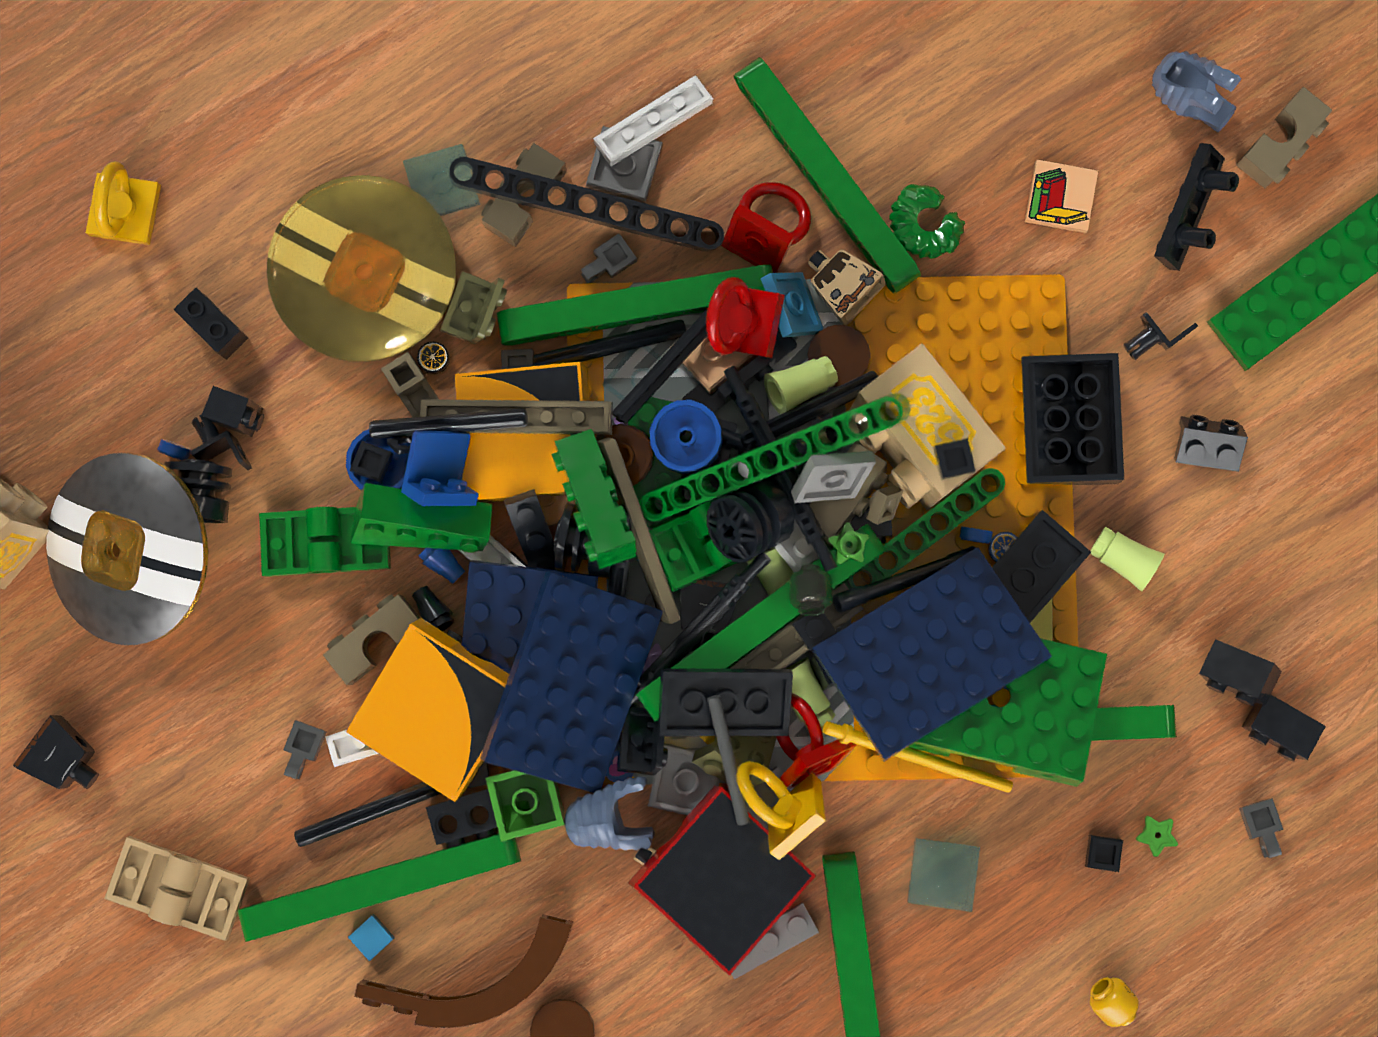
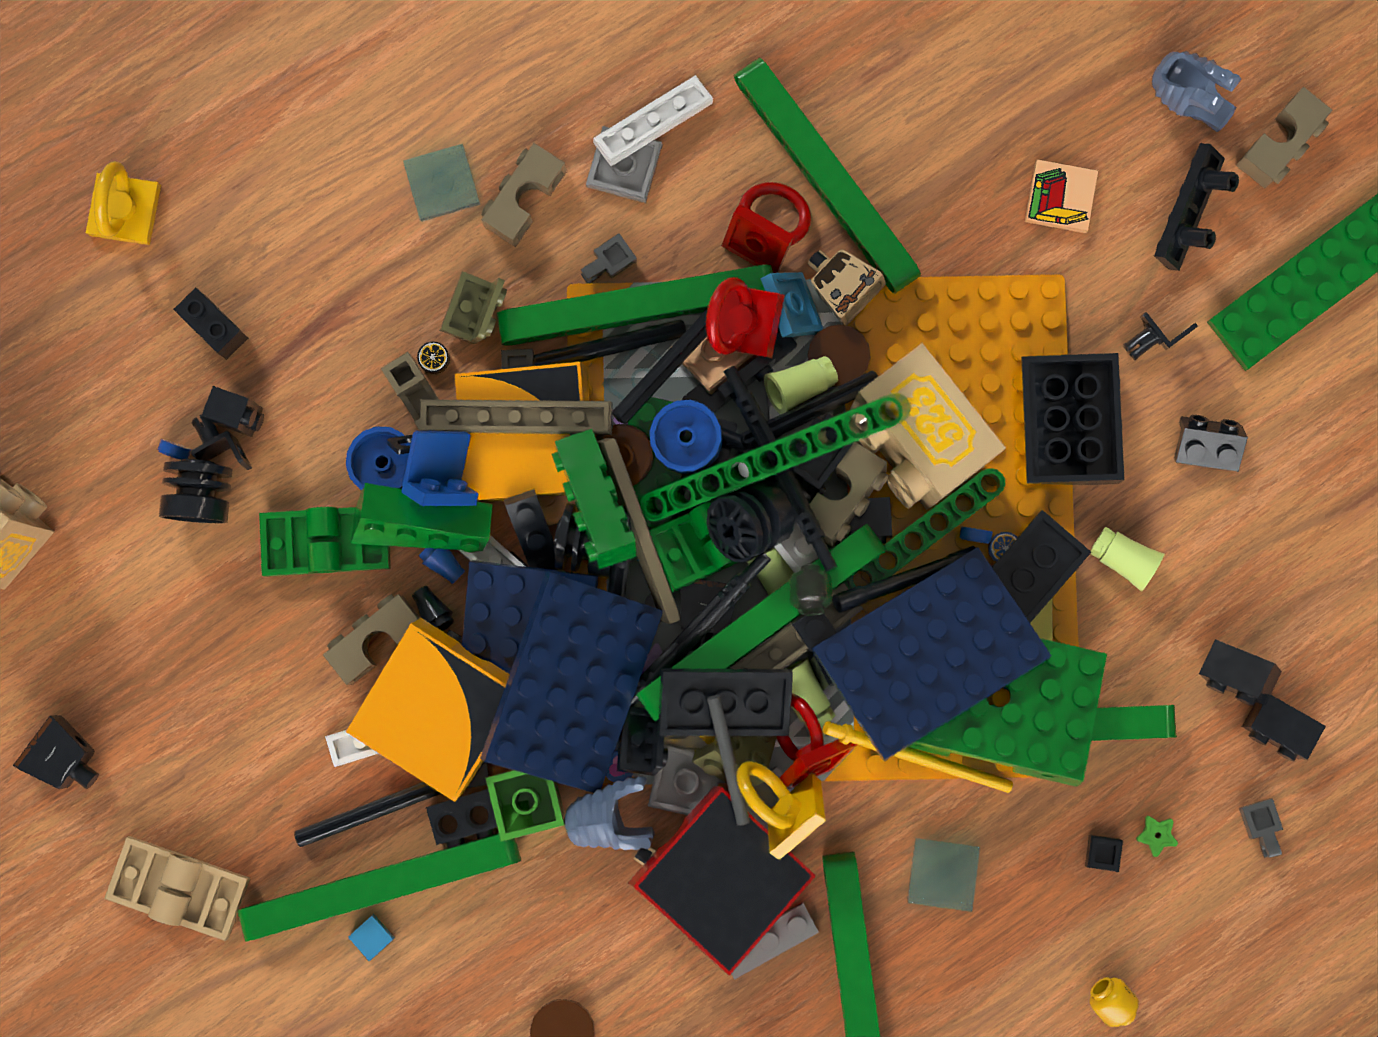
dish [46,453,208,645] -> none
clear yellow dish [267,175,456,362] -> none
dark grey plate [283,720,327,779] -> none
black tile [350,441,394,484] -> none
reddish brown arch [354,914,574,1028] -> none
black axle [369,409,528,439] -> none
black beam [449,157,724,252] -> none
light grey tile [791,451,876,503] -> none
bright green plate [828,522,869,564] -> none
dark tan plate [866,485,903,524] -> none
green piece [889,184,965,259] -> none
black plate [933,438,976,480] -> none

